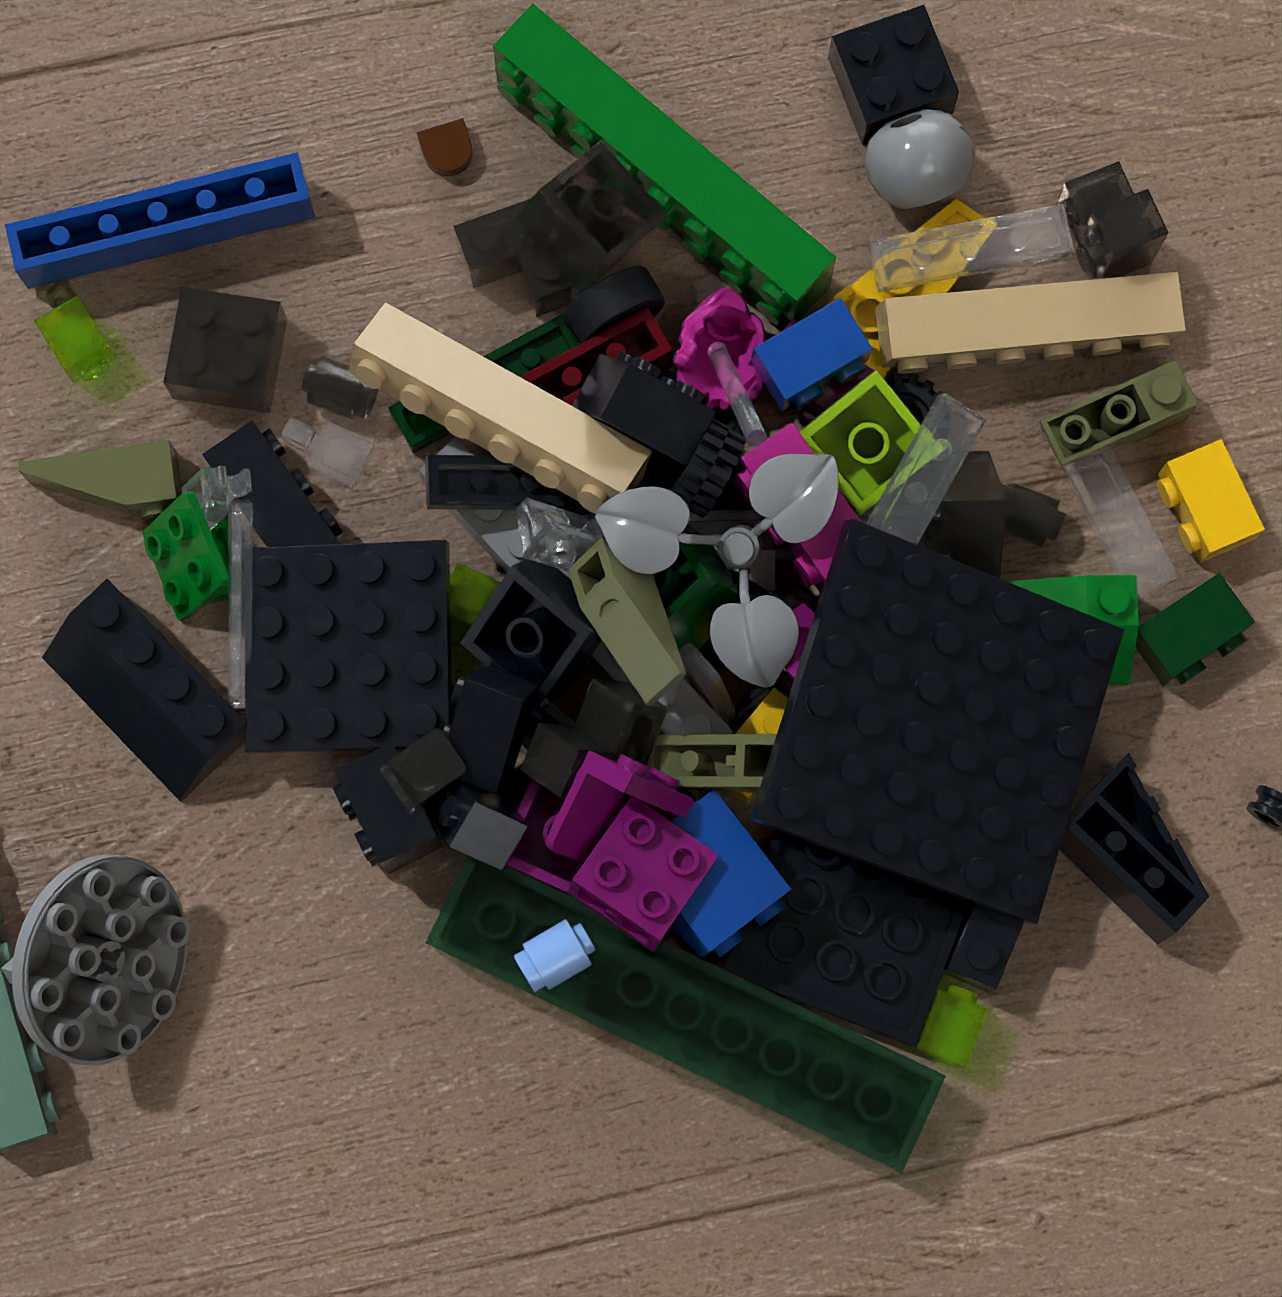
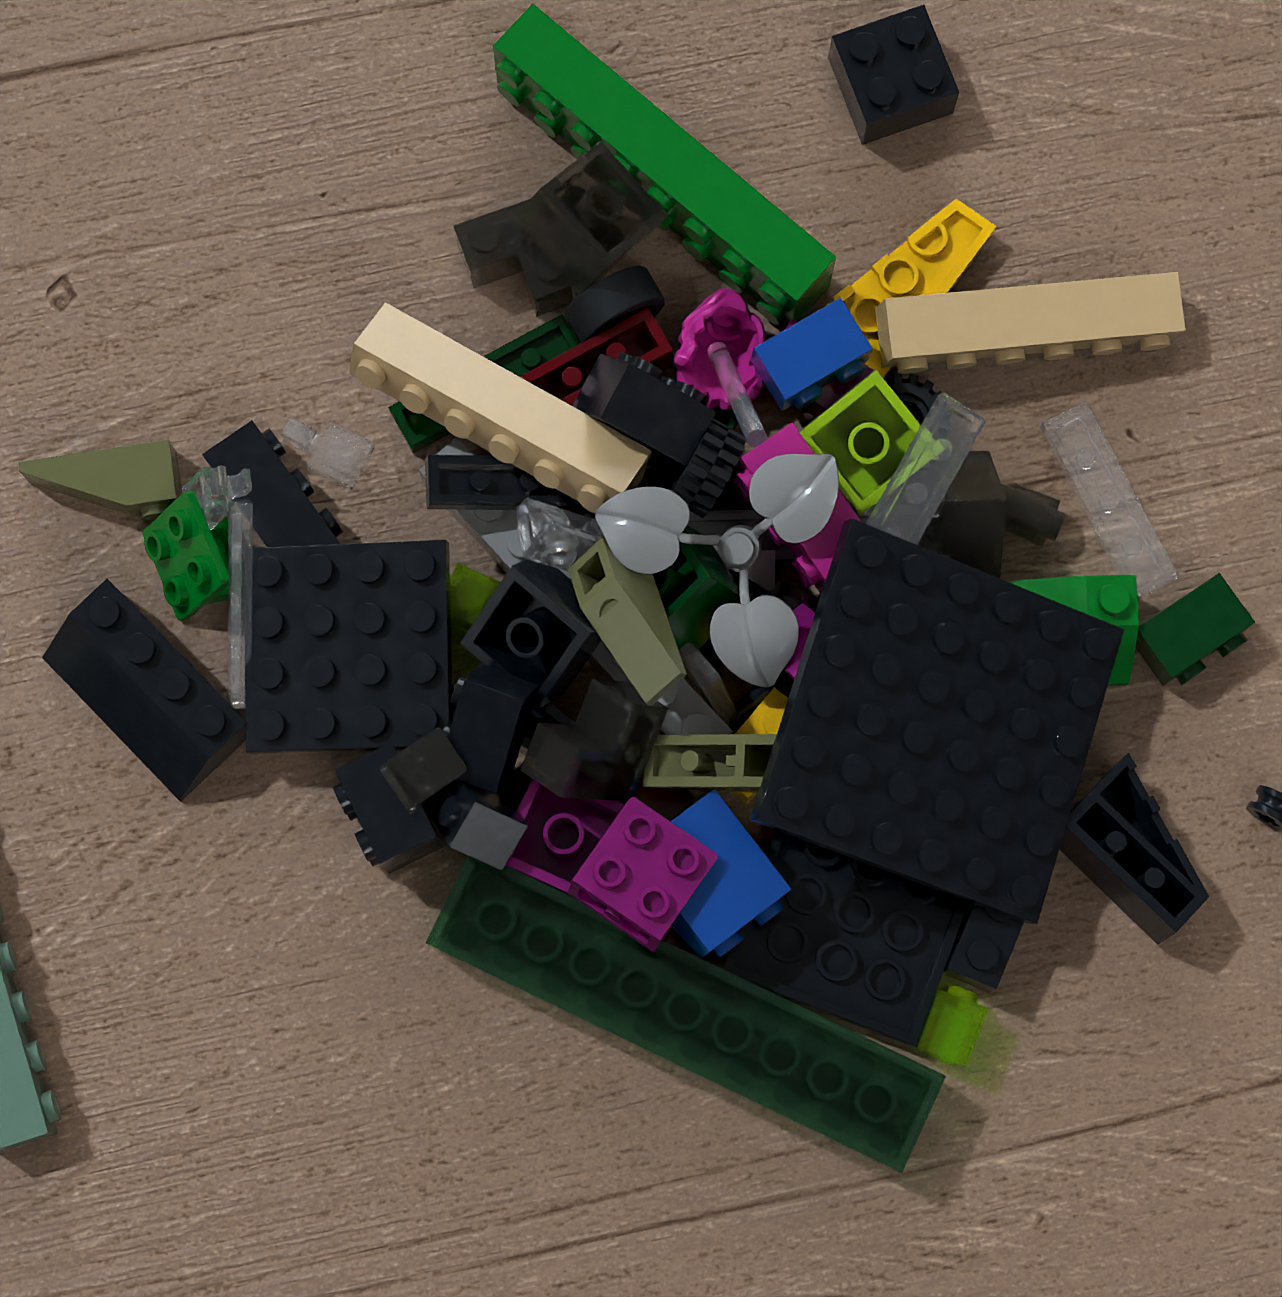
light grey bracket [1,854,190,1066] -> none
blue brick [5,152,316,289] -> none
clear neon green brick [34,295,116,383] -> none
clear smoke brick [163,287,287,413] -> none
clear smoke brick [301,357,379,420] -> none
reddish brown tile [417,118,473,176] -> none
light blue brick [514,919,596,992] -> none
magenta bracket [545,750,694,863] -> none
light grey piece [864,109,975,209] -> none
clear tile [867,204,1074,292] -> none
olive slope [1039,359,1198,467] -> none
clear smoke brick [1056,161,1169,279] -> none
yellow brick [1157,439,1265,563] -> none

